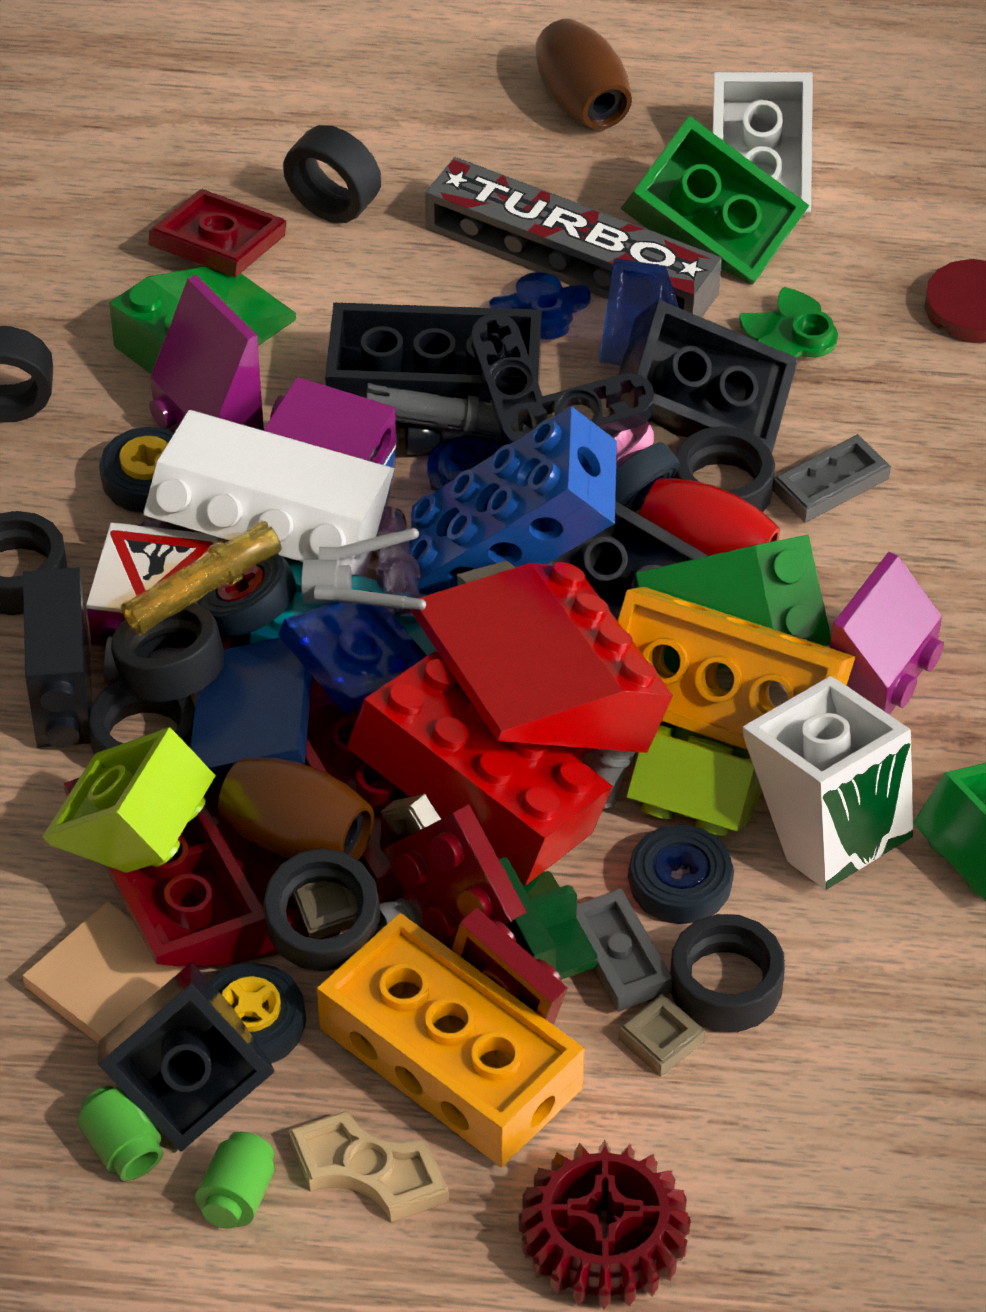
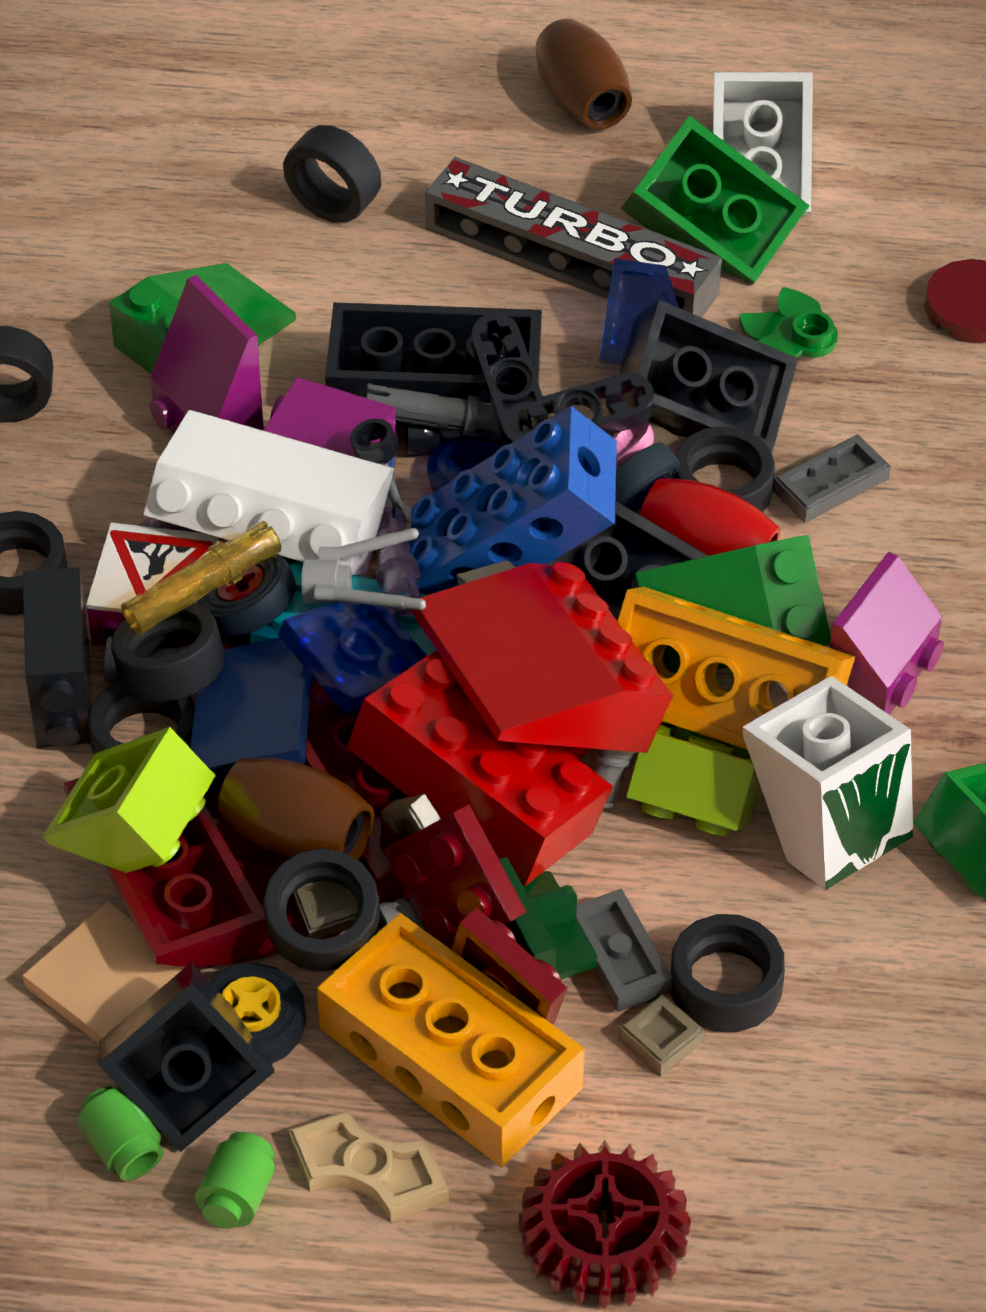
black wheel [99,427,174,513] -> none
dark red tile [148,189,287,278] -> none
clear blue plate [489,272,591,340] -> none
black bush [628,824,734,924] -> none
none -> black hinge [350,418,411,525]

